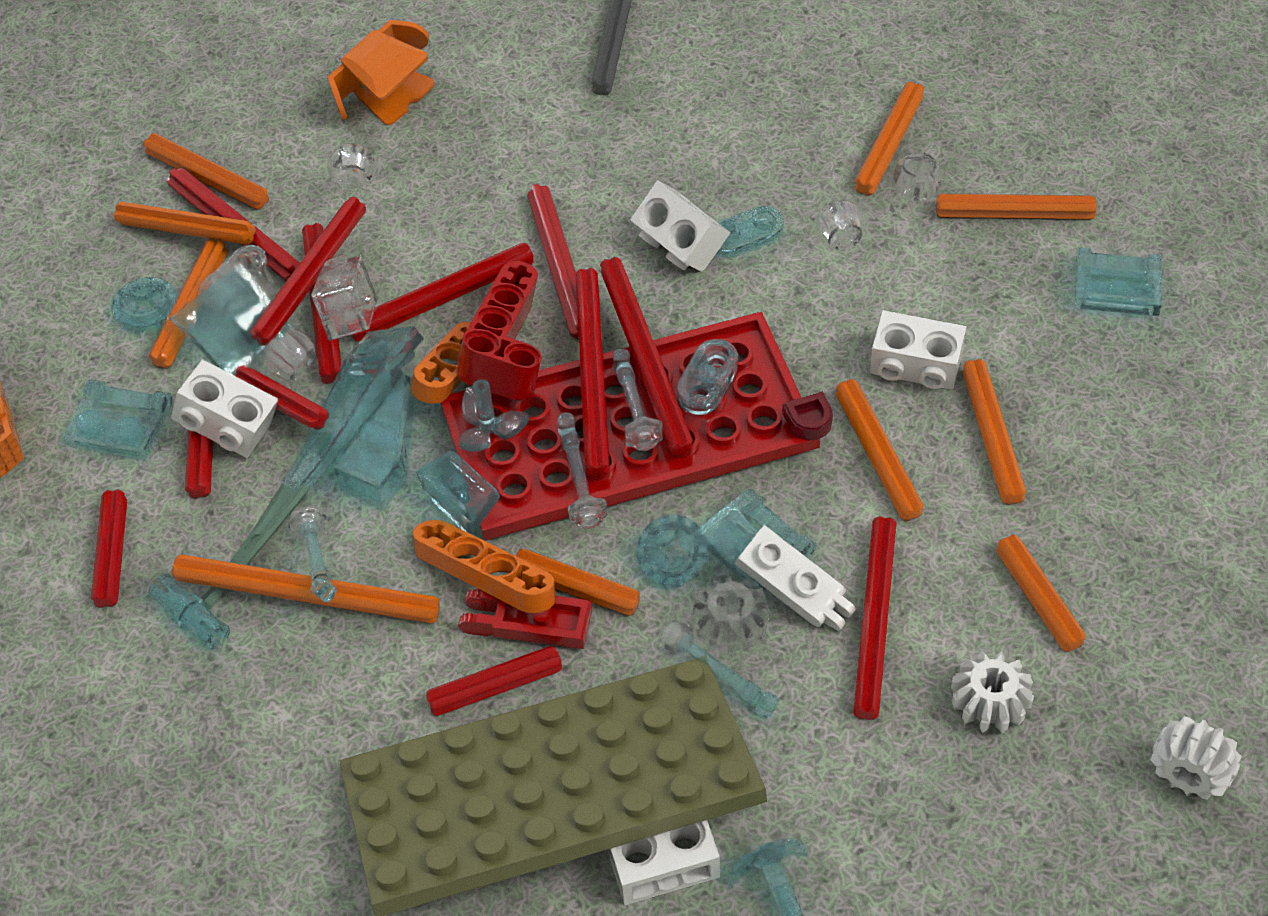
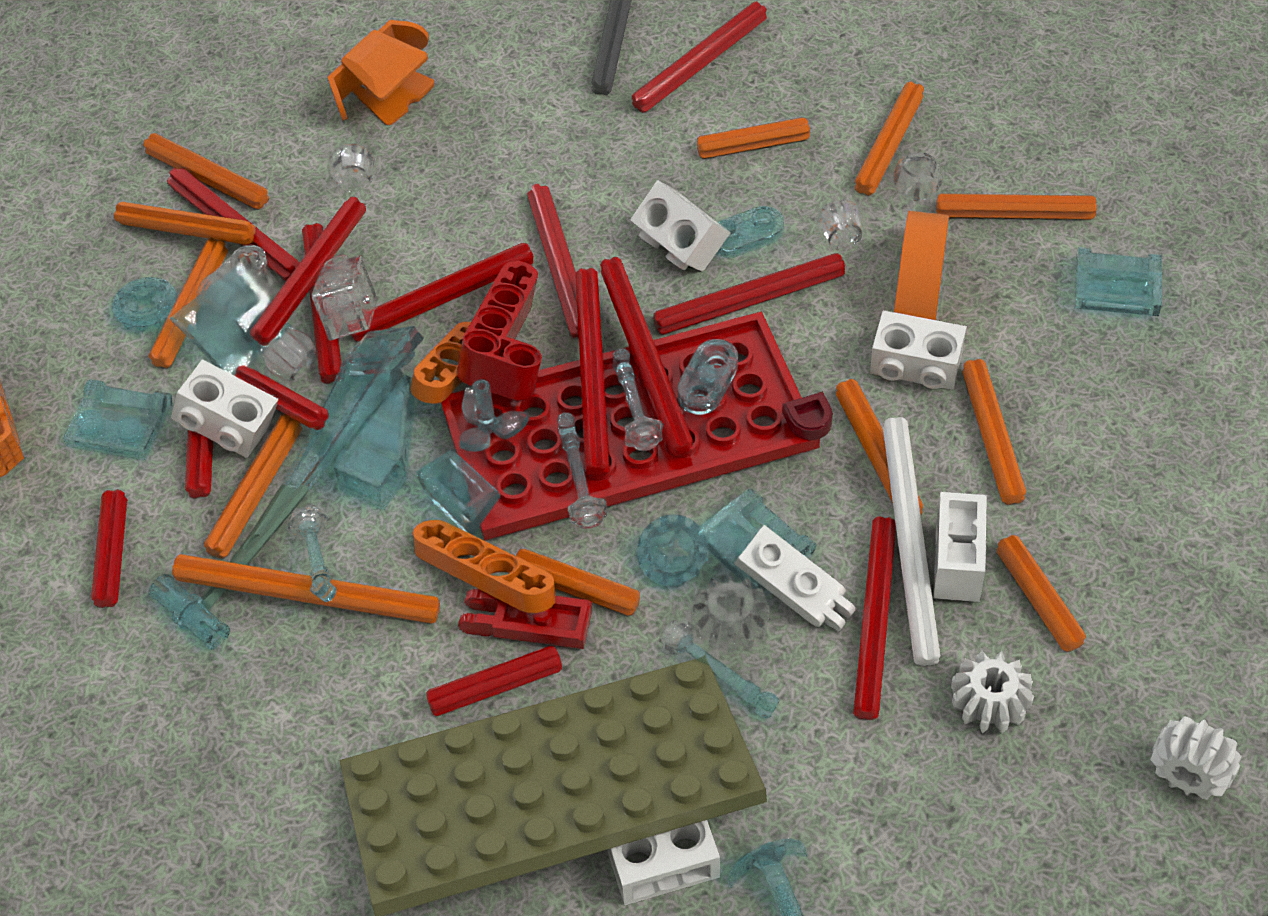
none -> orange axle [204,414,302,559]
none -> red axle [632,1,767,113]
none -> red axle [653,253,845,335]
none -> orange axle [697,117,810,159]
none -> white axle [883,417,940,666]
none -> orange arch [894,211,949,320]
none -> white brick [933,492,987,602]

